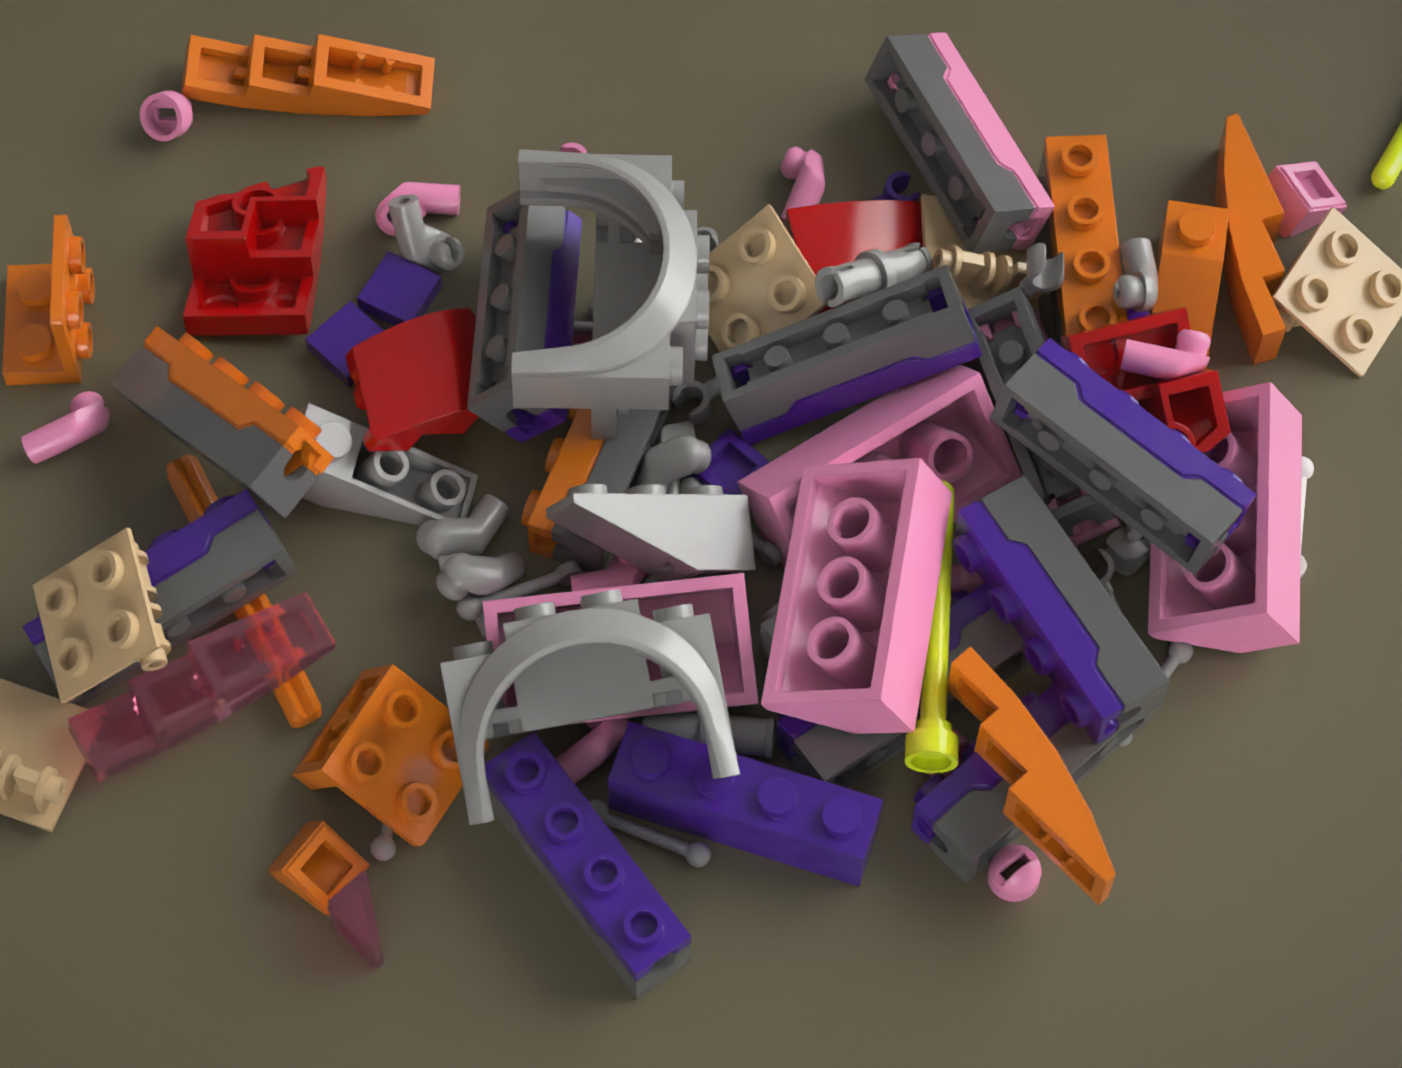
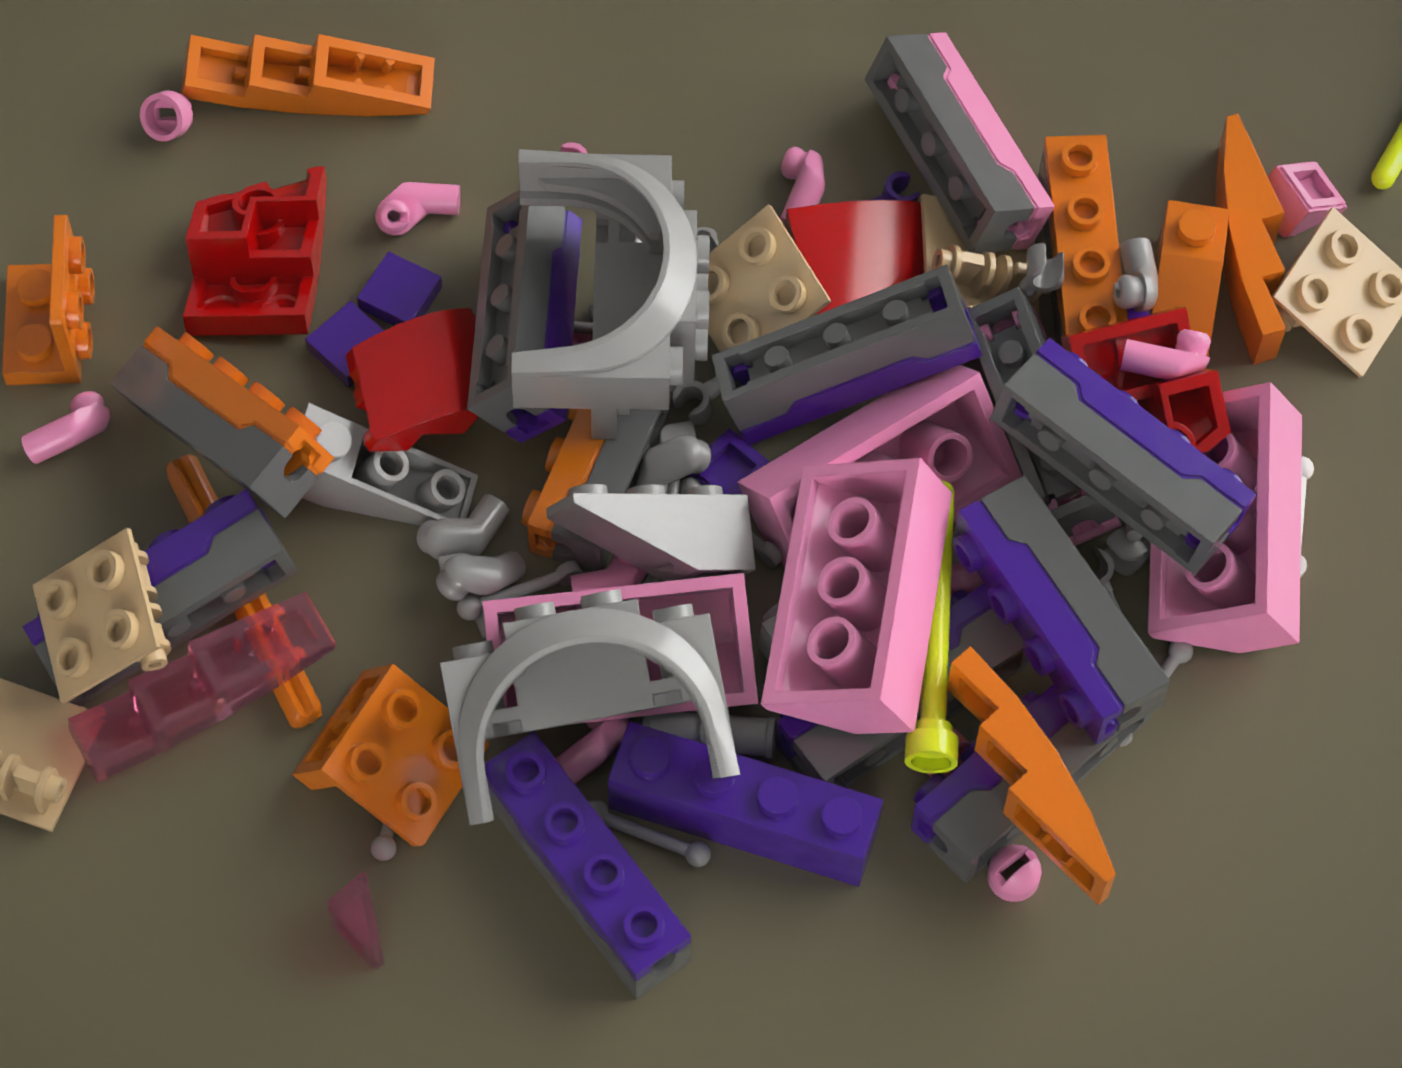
orange slope [267,821,370,915] -> none
light grey arm [388,194,464,272] -> none
light grey pin [815,242,933,307] -> none

